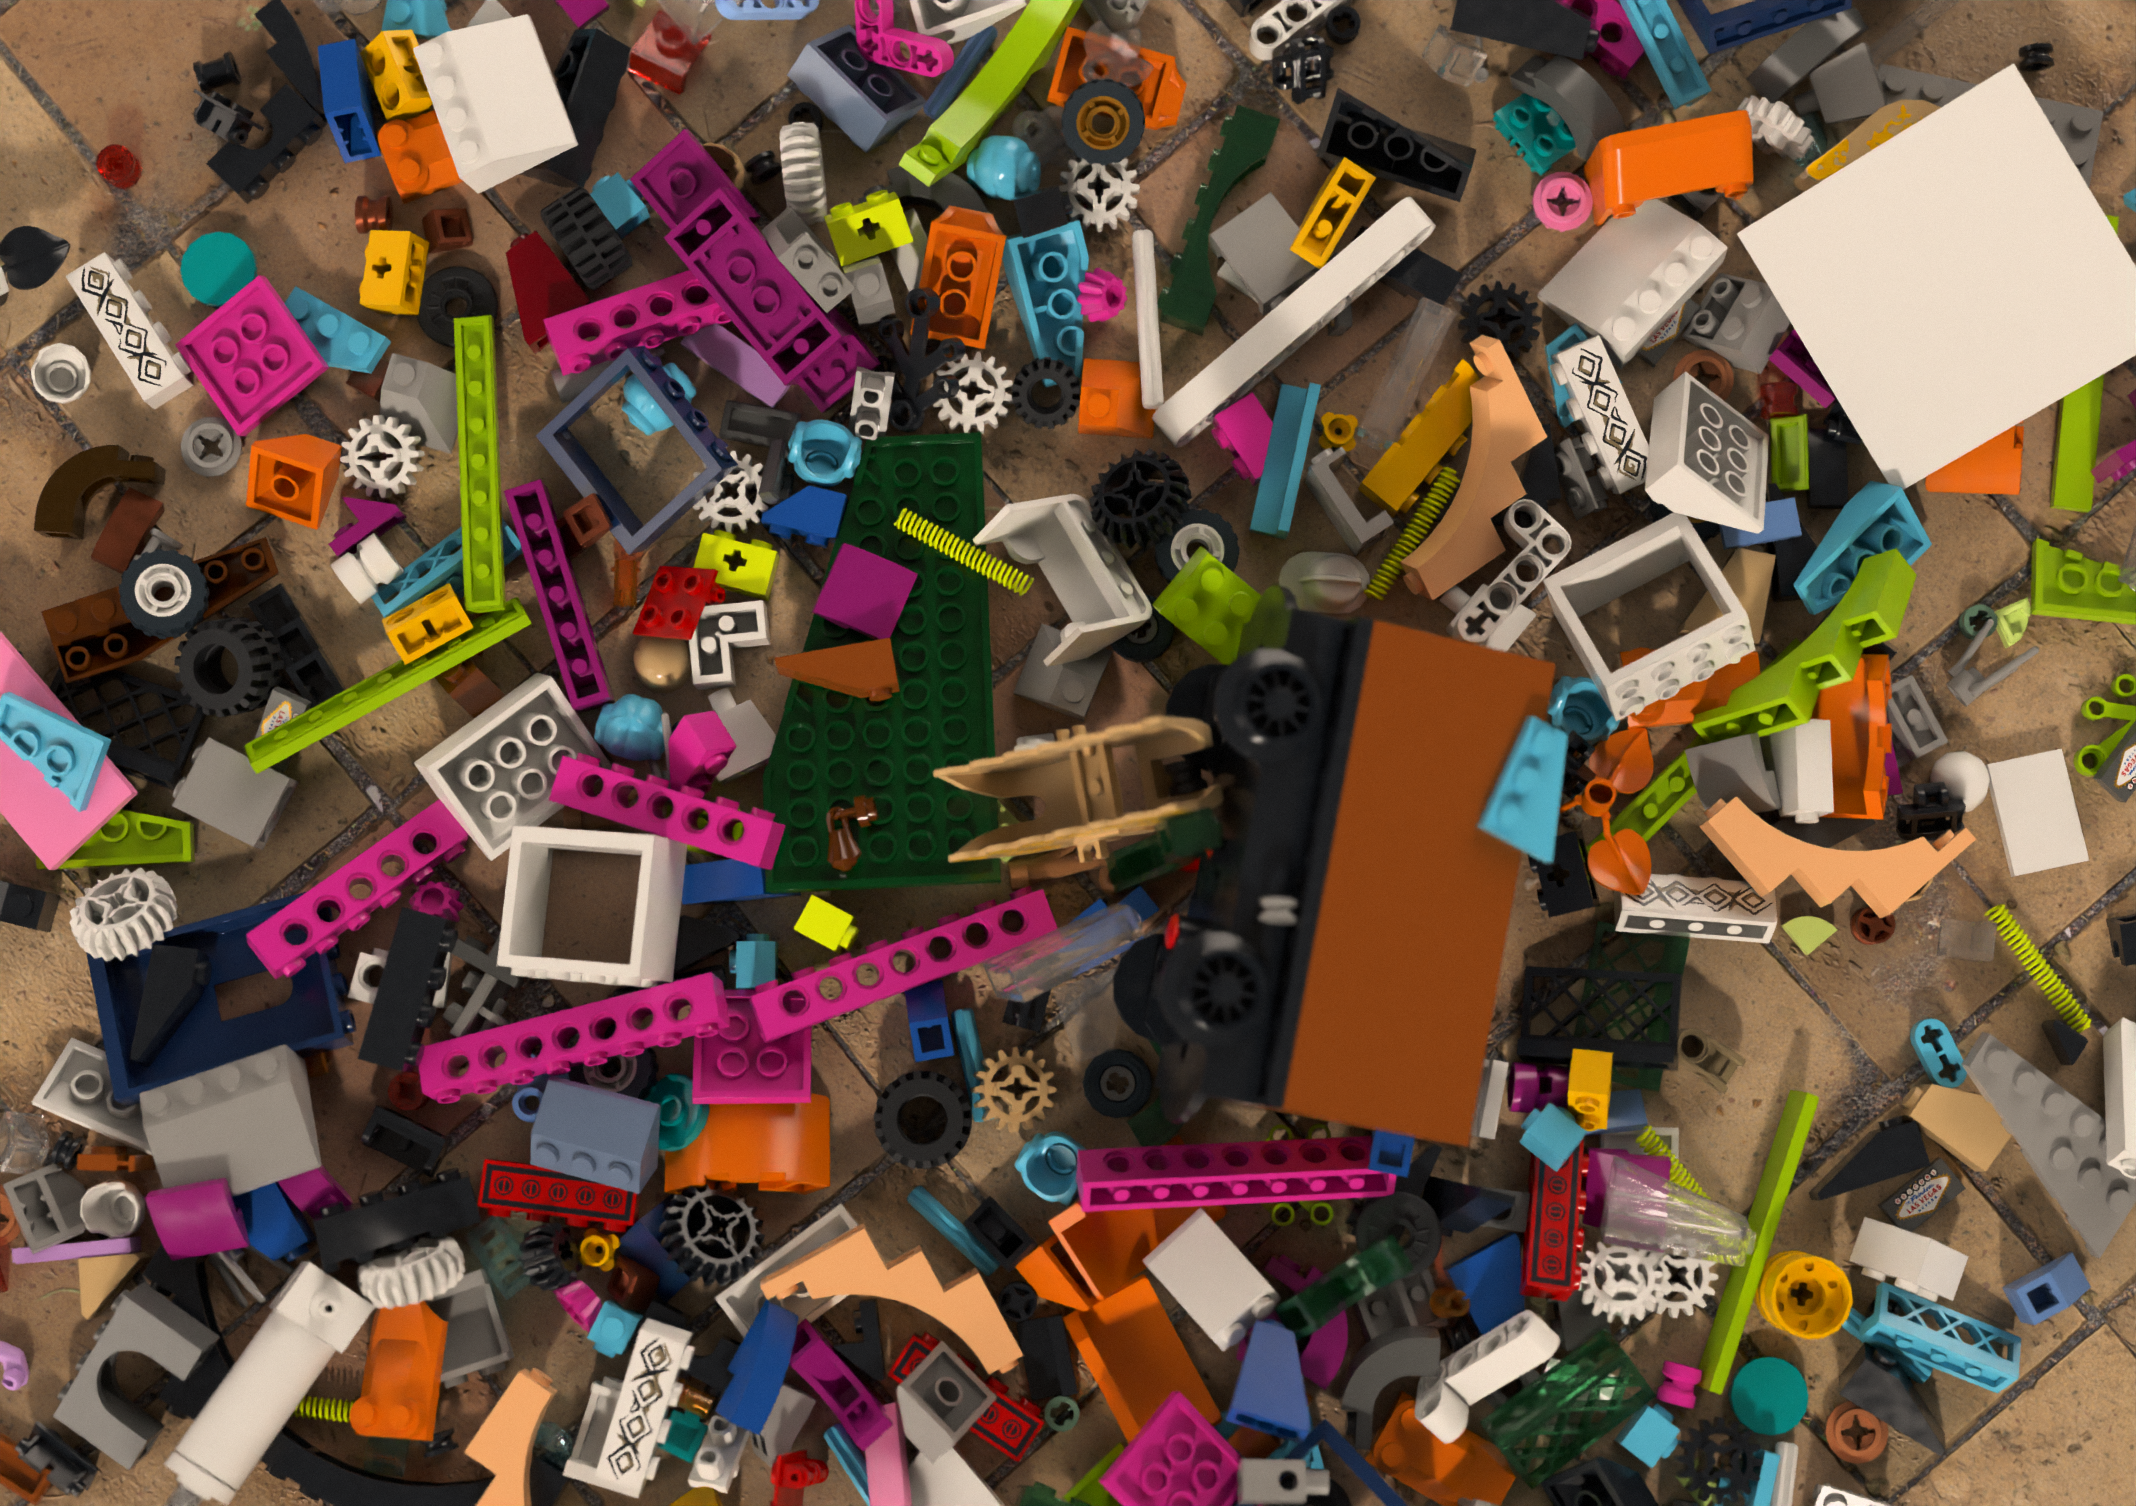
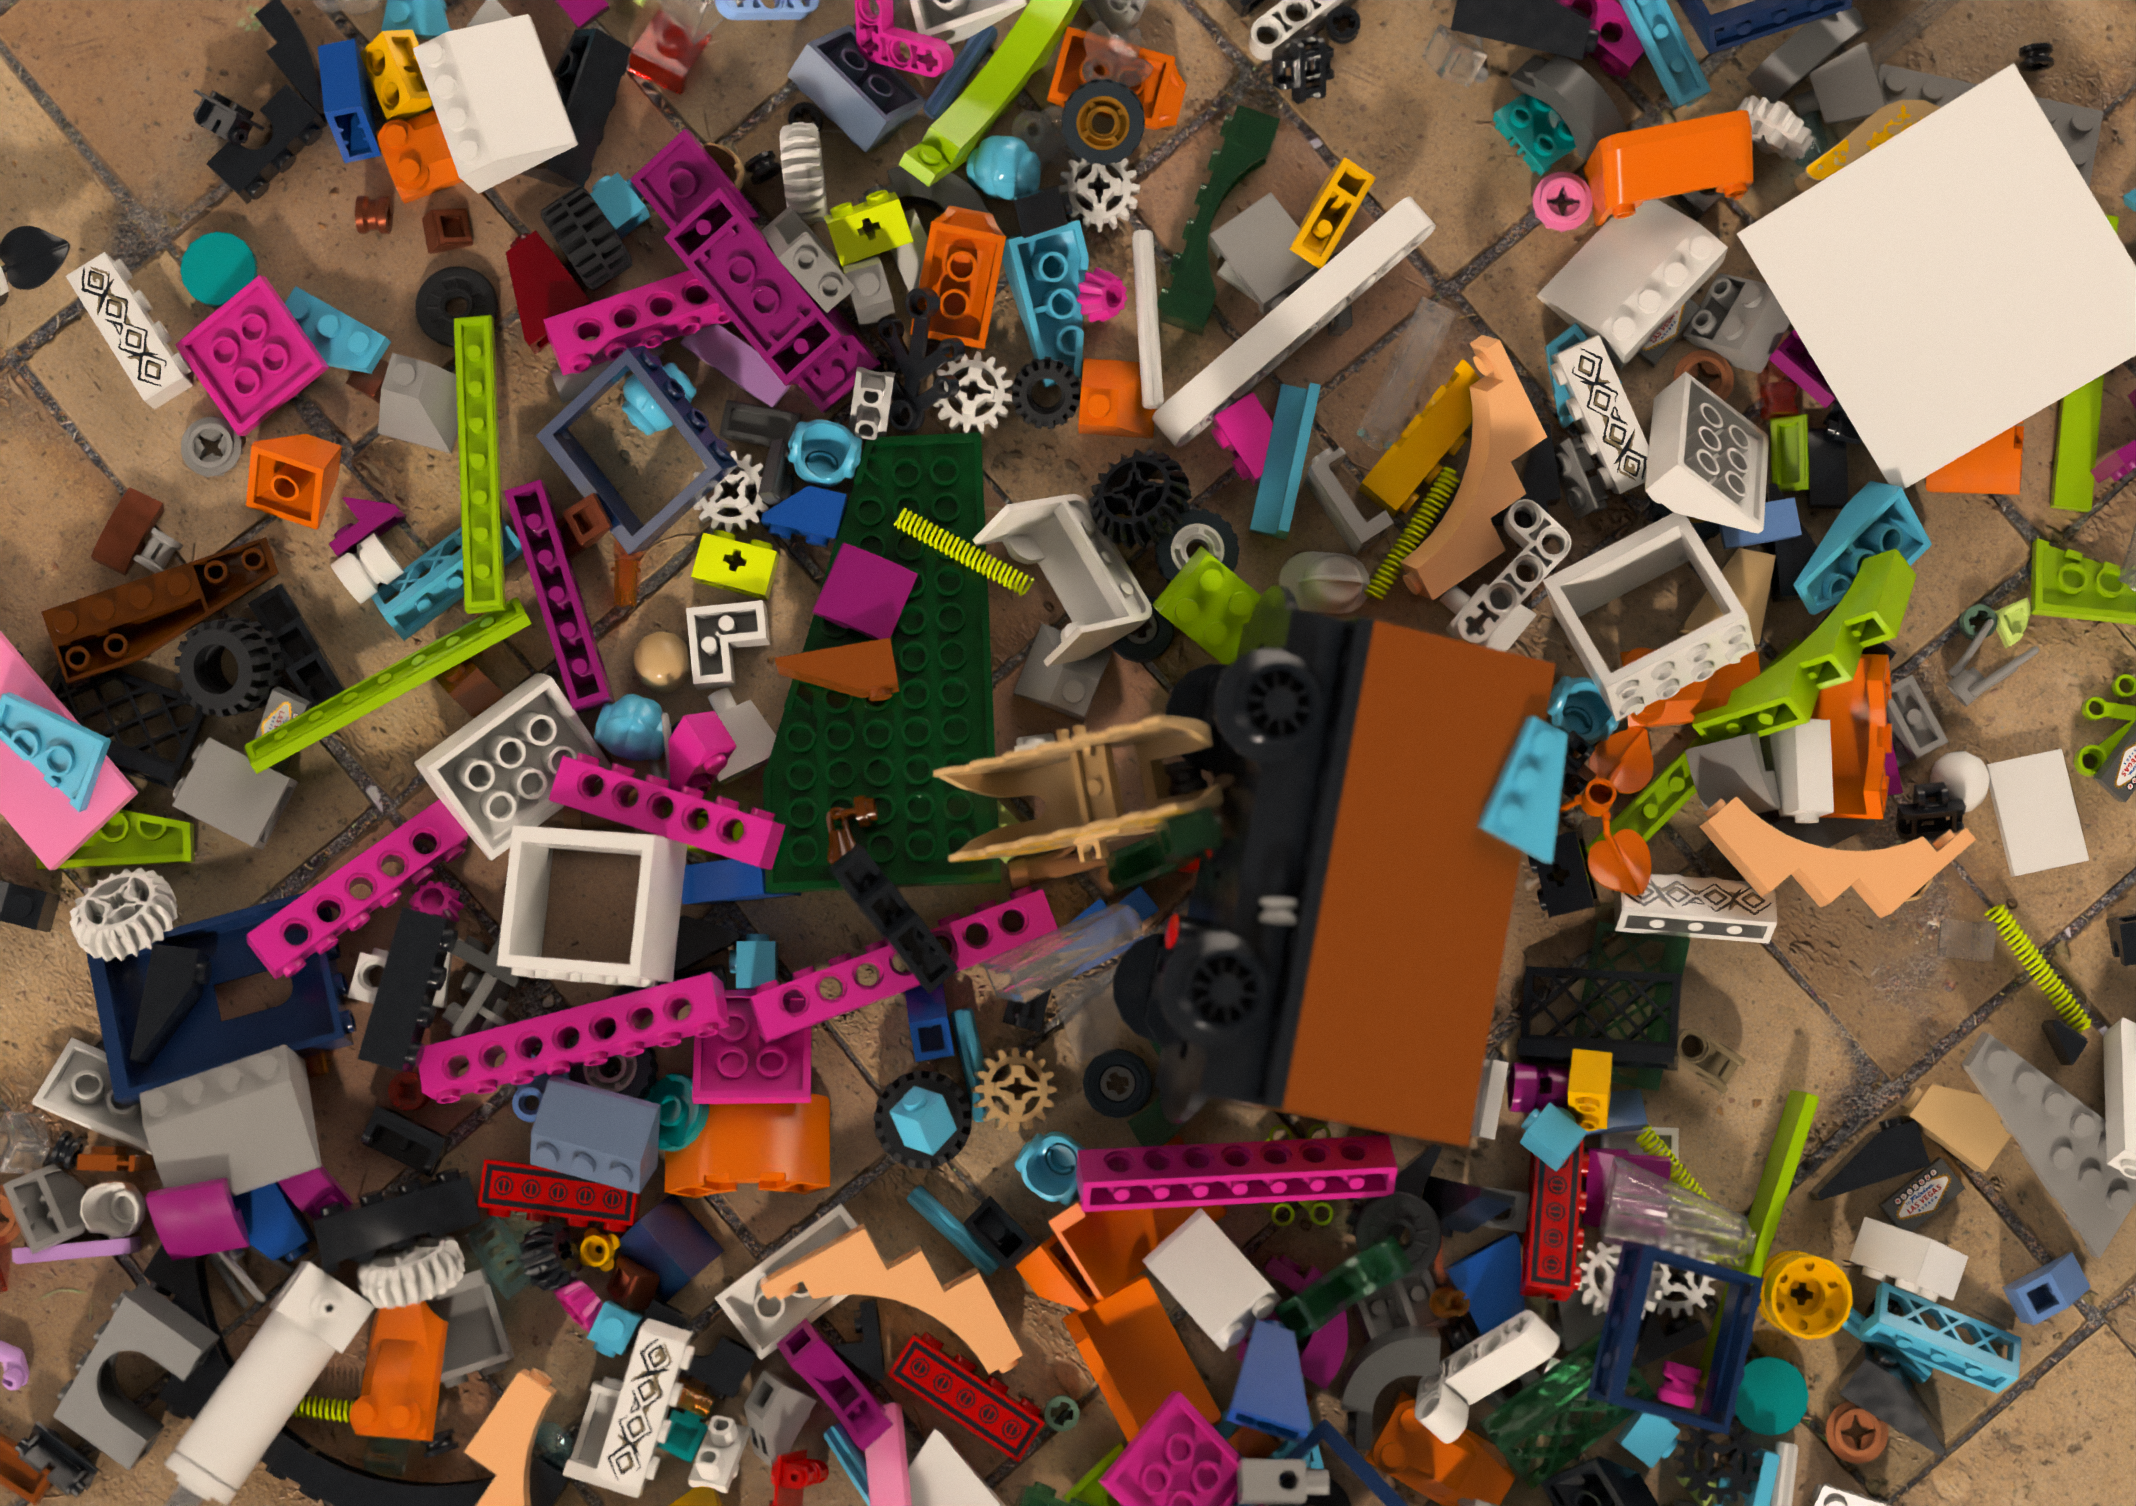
white hair [31,343,91,404] -> none
dark brown arch [34,445,166,539] -> none
tan slope [78,1252,150,1320] -> none
clear red wheel [96,144,142,189] -> none
black wheel [119,549,210,639] -> none
black bush [193,51,242,95] -> none
white gear [340,415,425,498] -> none
yellow brick [359,230,429,315] -> none
yellow brick [382,583,474,665] -> none
red hinge [633,566,726,640] -> none
black gear [659,1181,766,1287] -> none
blue slope [715,1299,799,1435] -> none
neon yellow brick [794,895,860,955] -> none
light grey slope [896,1341,997,1463] -> none
black wheel [998,1281,1037,1322] -> none
black panel [1016,1313,1078,1400] -> none
black wedge [1316,88,1477,202] -> none
yellow plate [1318,412,1358,452] -> none
black slope [1352,226,1463,313] -> none
blue panel [1367,1130,1415,1177] -> none
black gear [1458,281,1542,362] -> none
yellowish green tile [1781,916,1837,955] -> none
copper wheel [1850,907,1896,945] -> none
medium azure beam [1910,1019,1967,1088] -> none
none -> black slope [828,843,959,994]
none -> medium azure brick [889,1086,957,1155]
none -> dark blue window [1587,1241,1764,1435]
none -> black slope [1631,1309,1708,1369]

